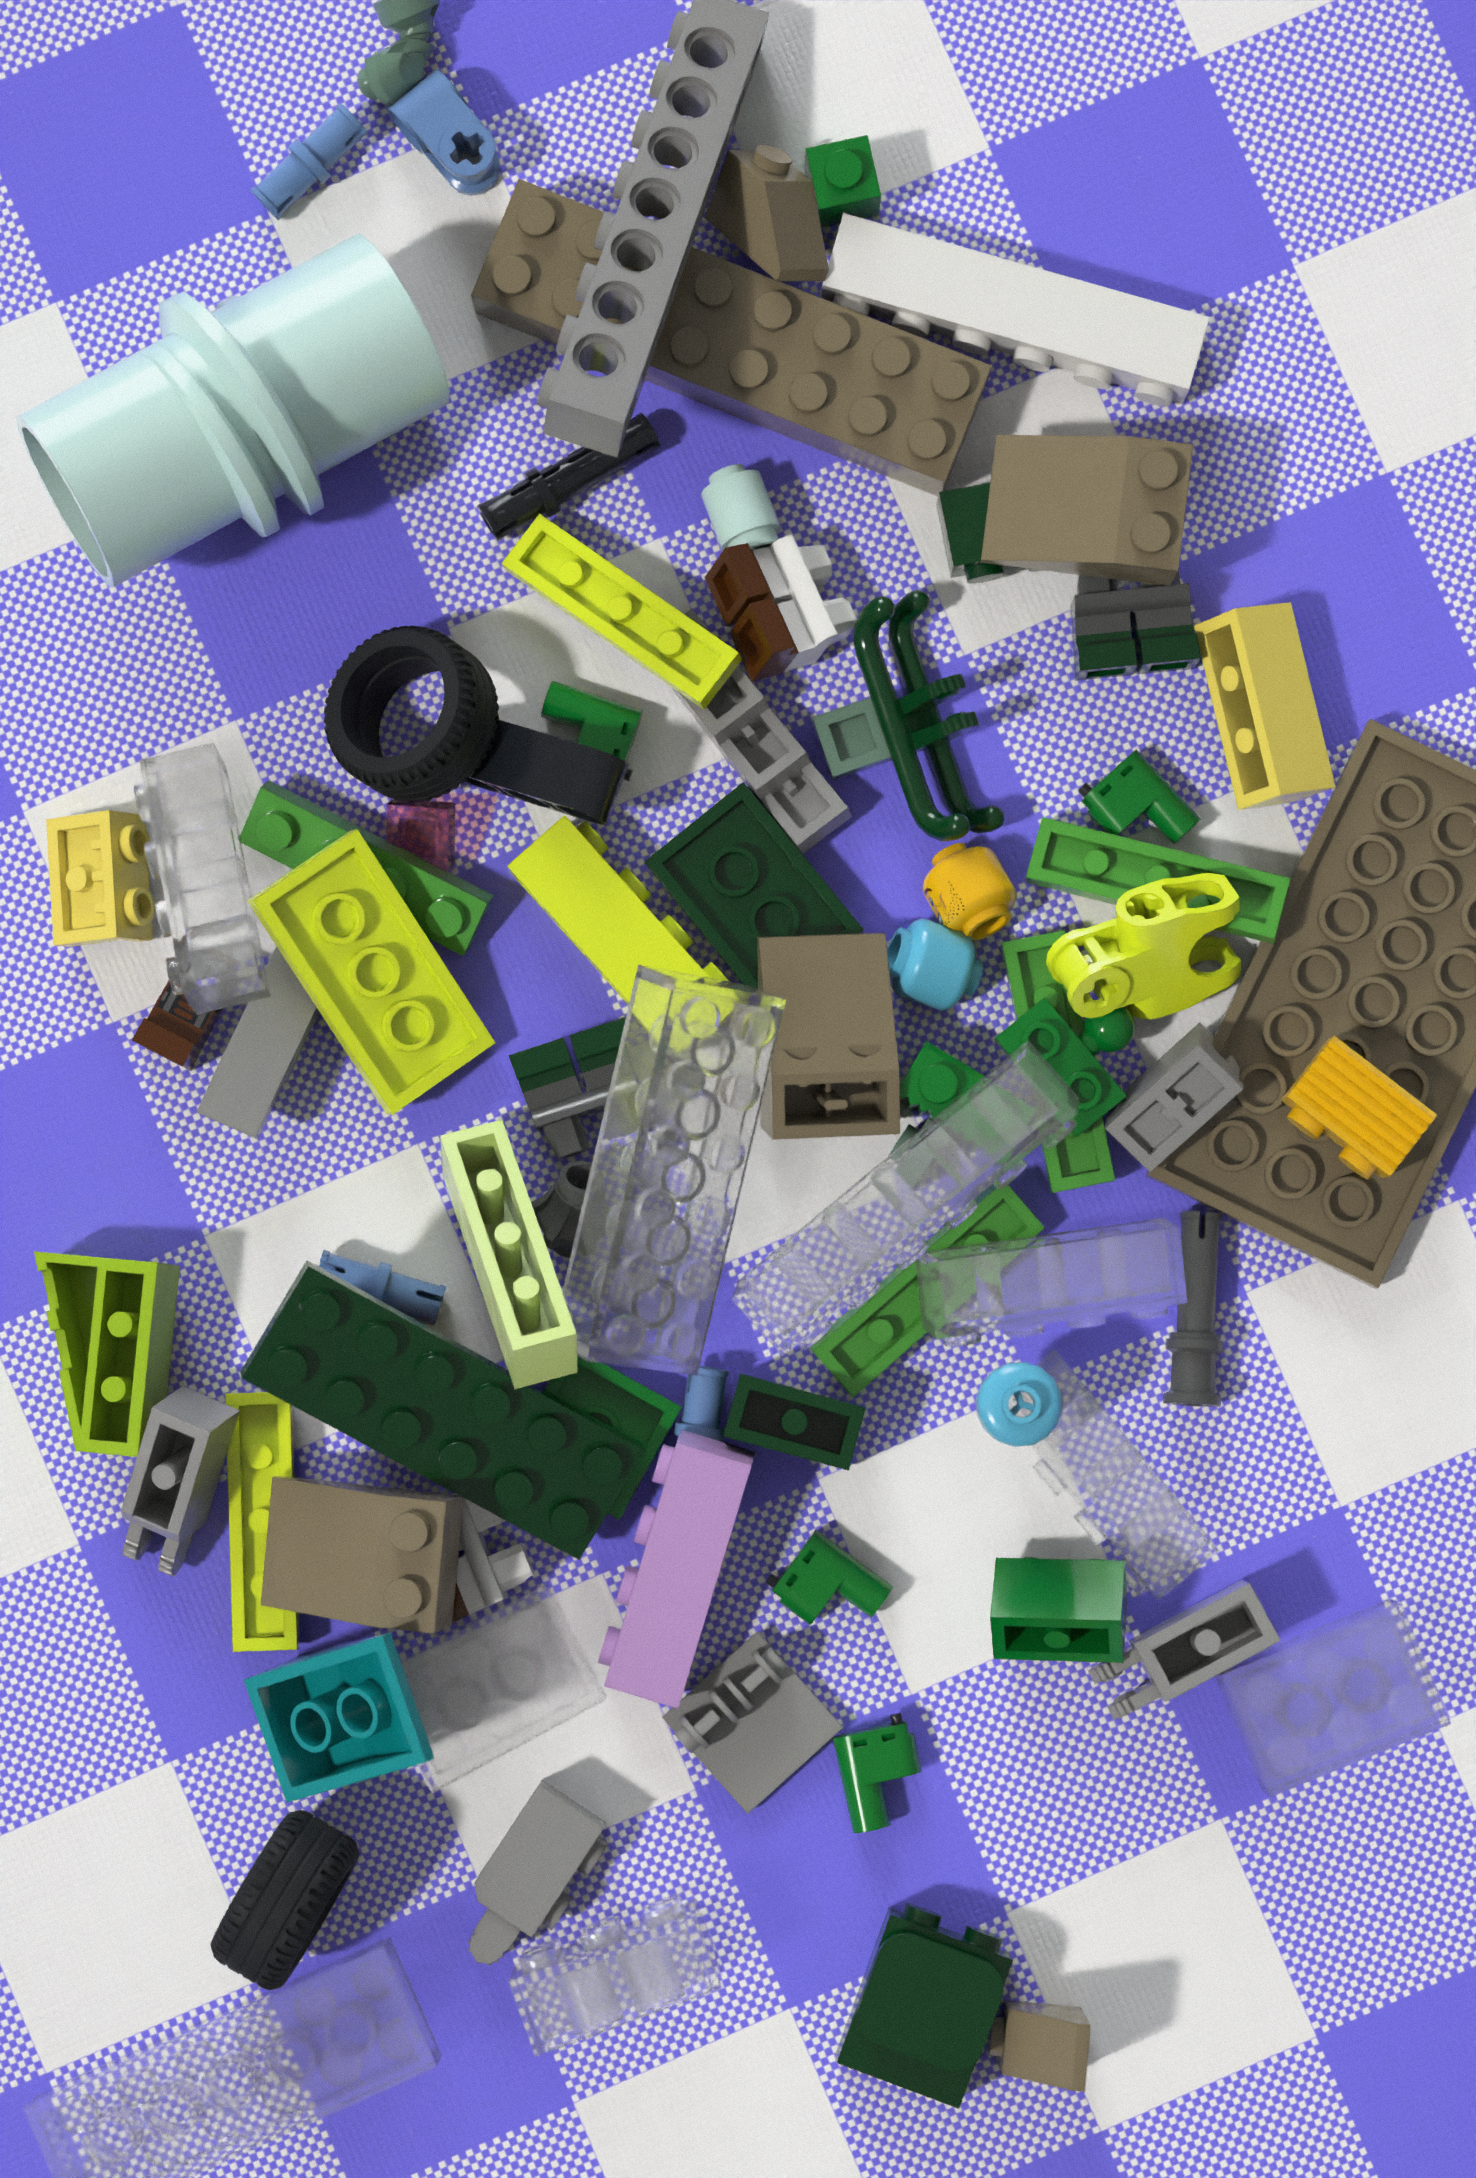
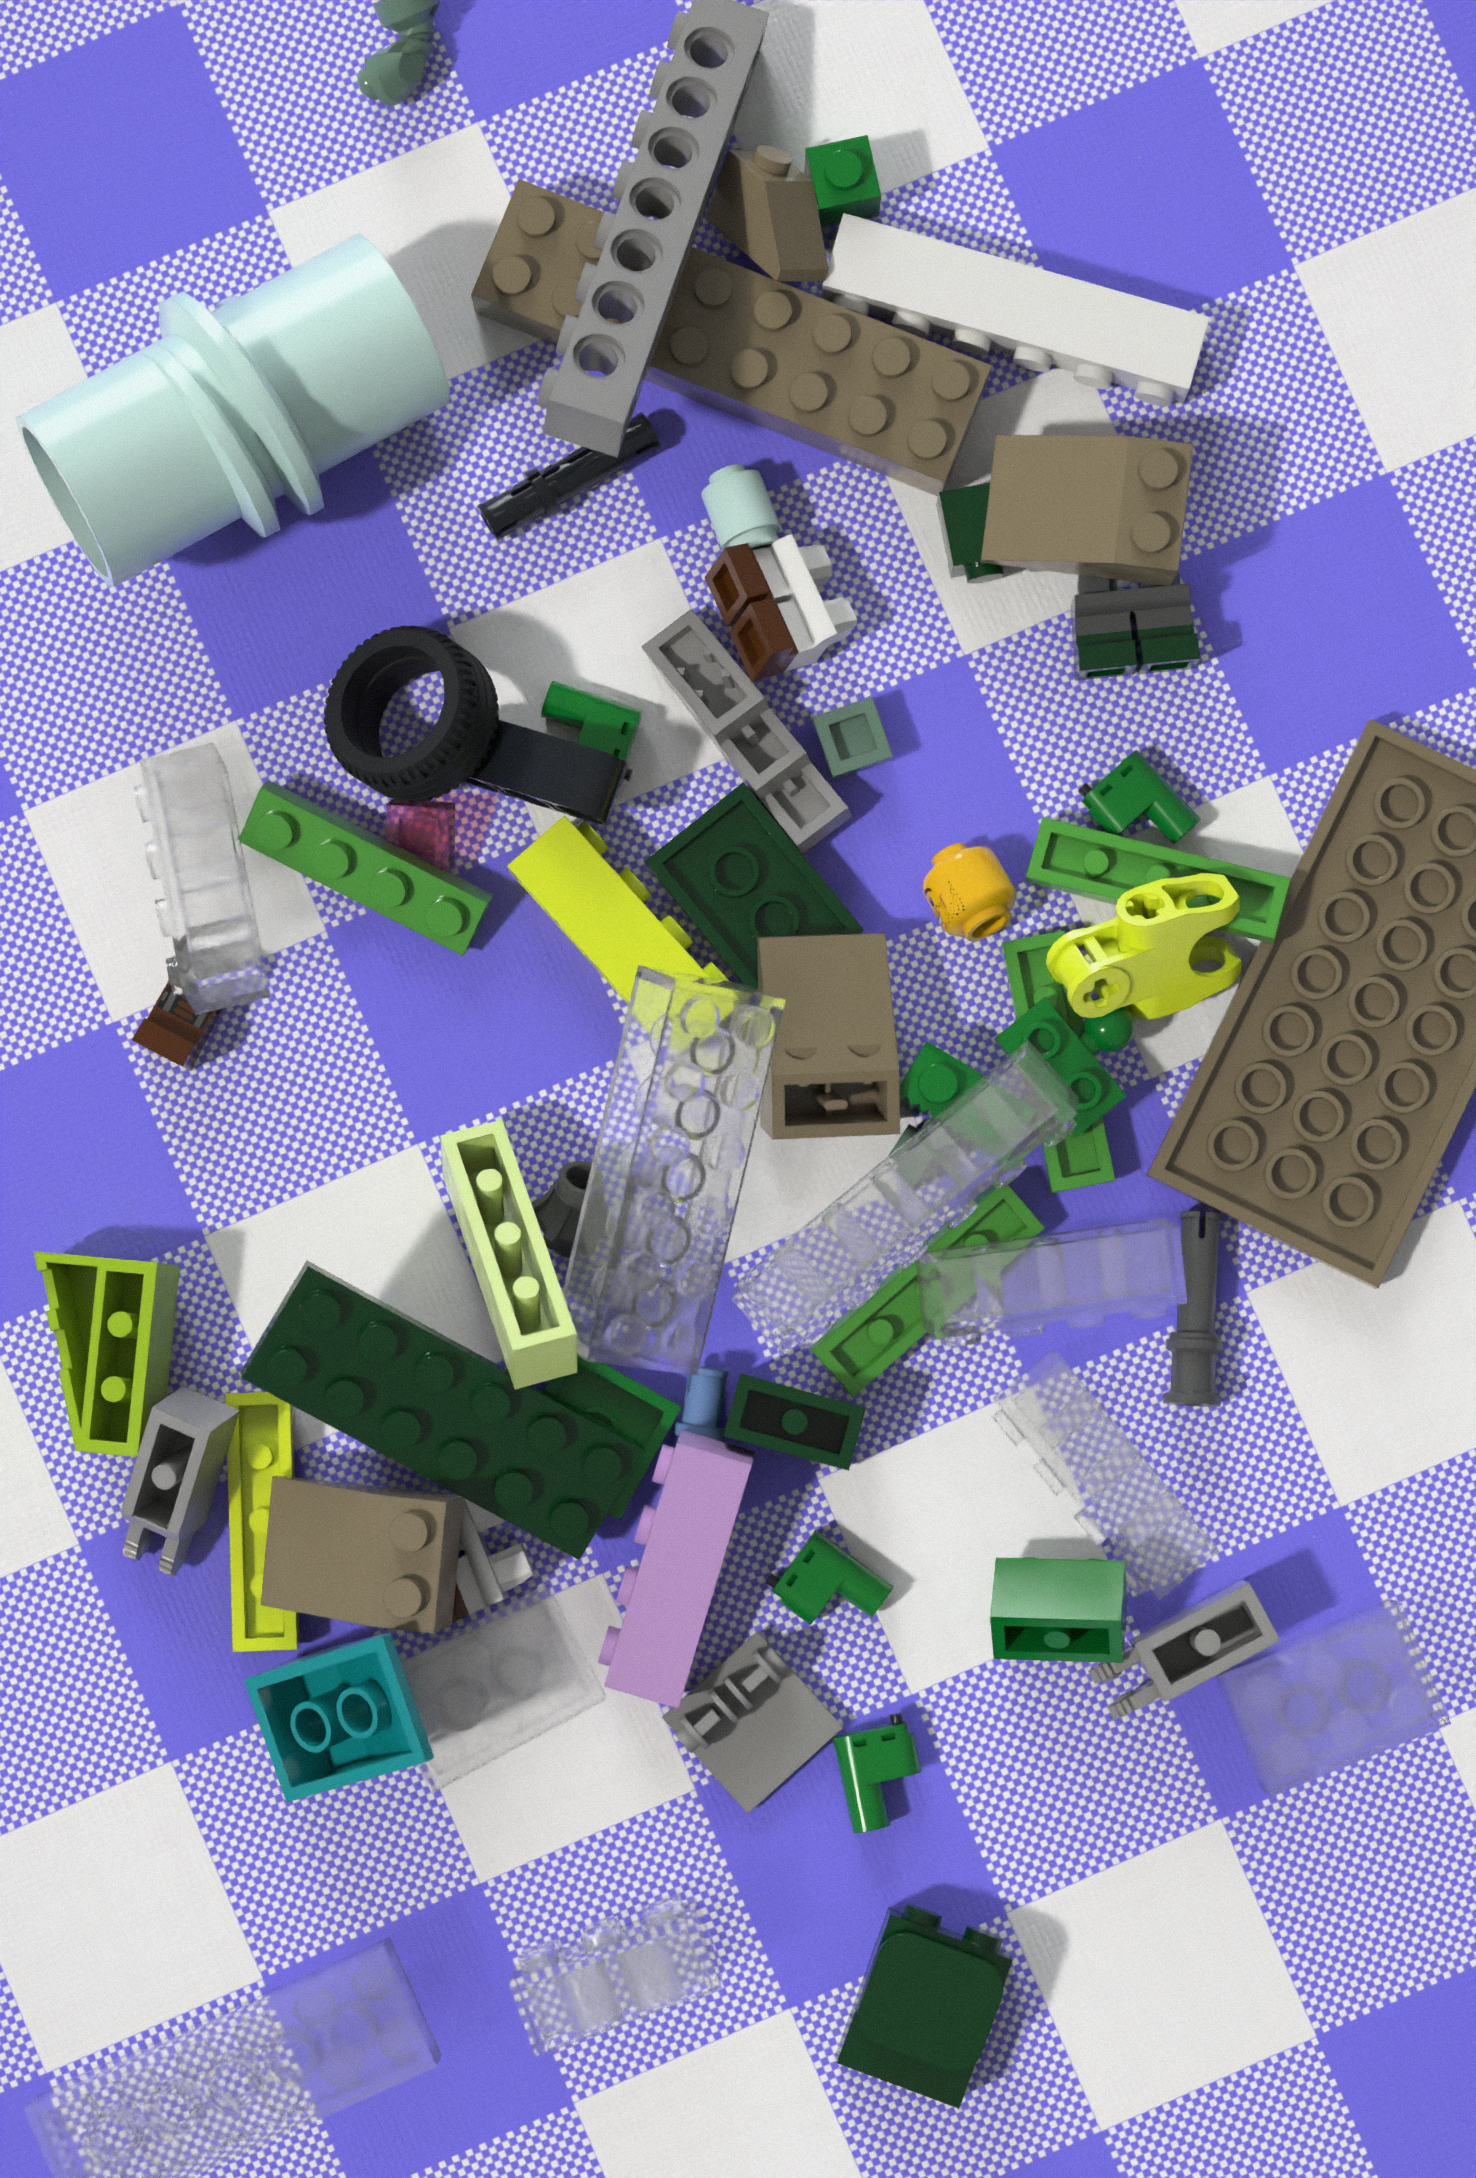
light yellow bracket [46,810,155,947] -> none
light grey slope [197,946,321,1140] -> none
black tyre [210,1810,360,1990] -> none
neon yellow plate [247,829,495,1115] -> none
medium blue pin [250,103,369,221] -> none
medium blue pin [319,1250,447,1326] -> none
medium blue piece [388,69,500,195] -> none
light grey hinge [468,1780,609,1966] -> none
neon yellow plate [501,514,742,710] -> none
hips [508,1018,647,1160] -> none
dark green piece [853,590,1004,842] -> none
medium azure head [887,918,983,1011] -> none
medium azure head [976,1362,1062,1447] -> none
dark tan slope [988,2000,1091,2092] -> none
light grey hinge [1105,1022,1244,1172] -> none
light yellow brick [1194,602,1336,810] -> none
yellow brick [1281,1035,1437,1180] -> none

